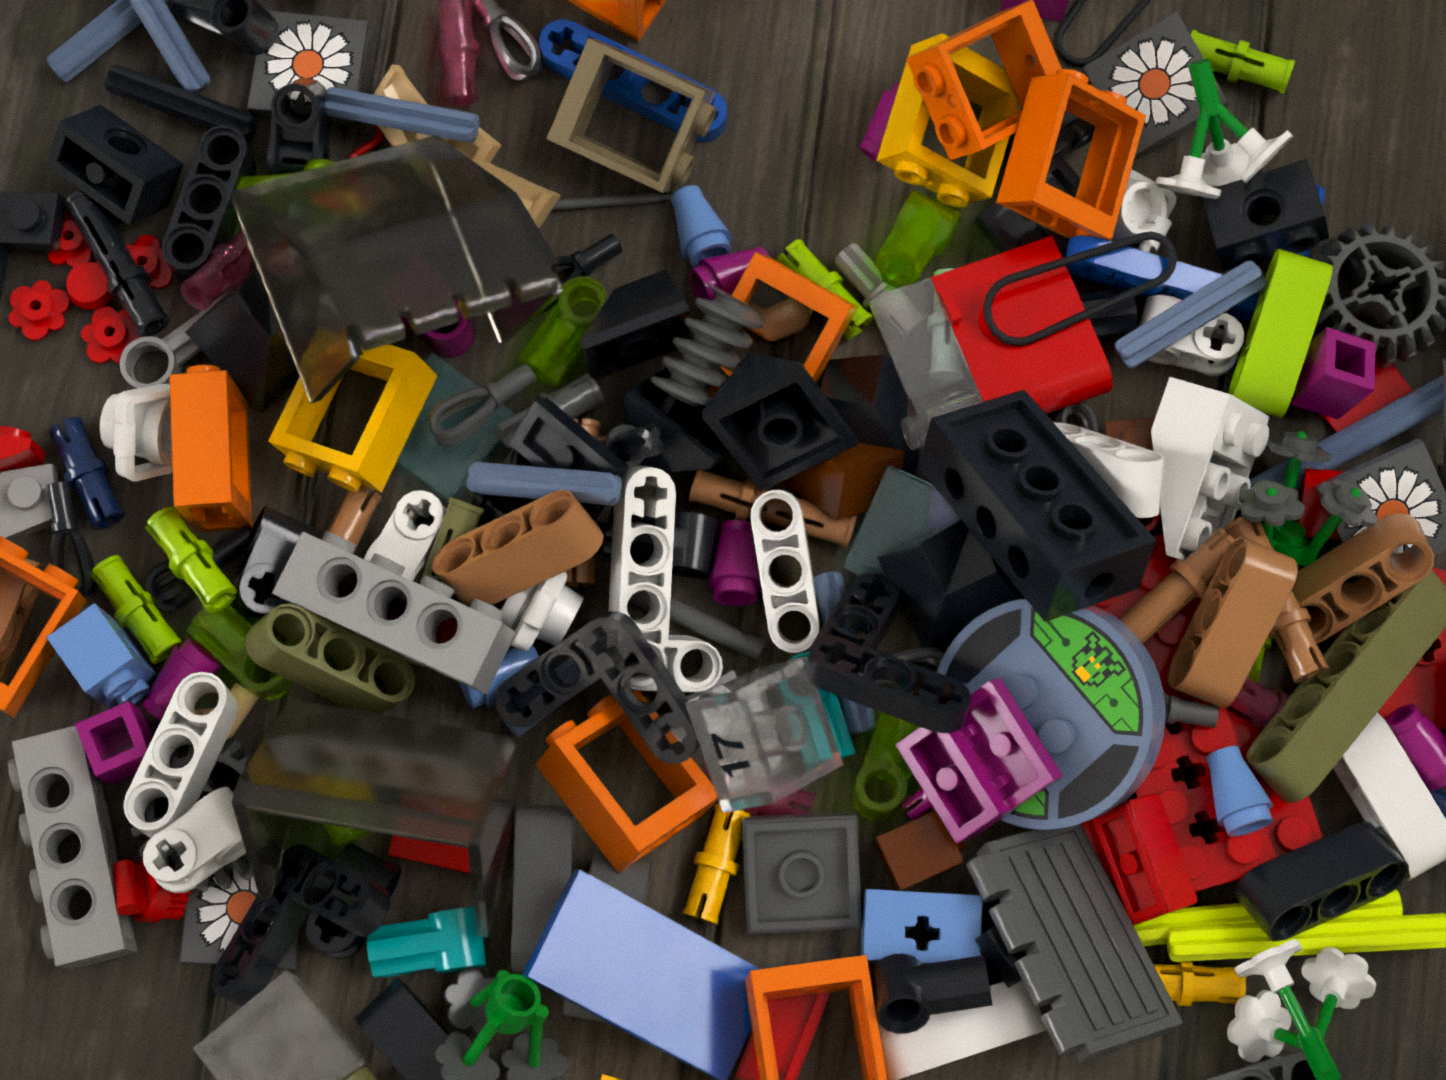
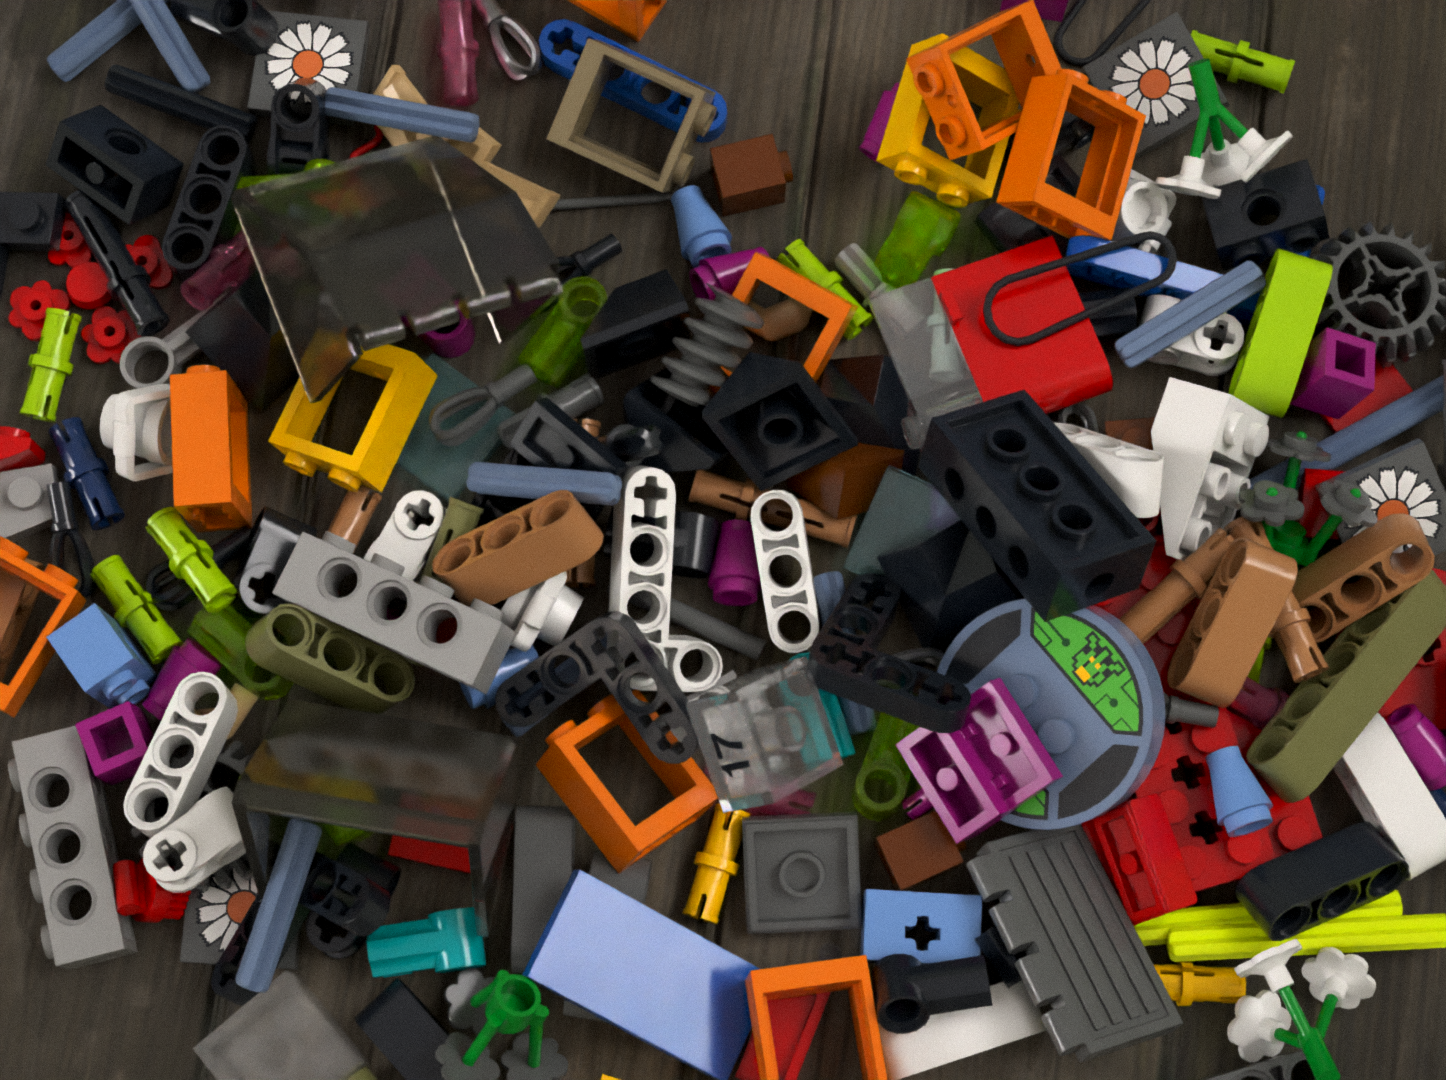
none -> lime pin [19,307,82,423]
none -> sand blue axle [235,819,322,993]
none -> reddish brown brick [710,133,793,217]

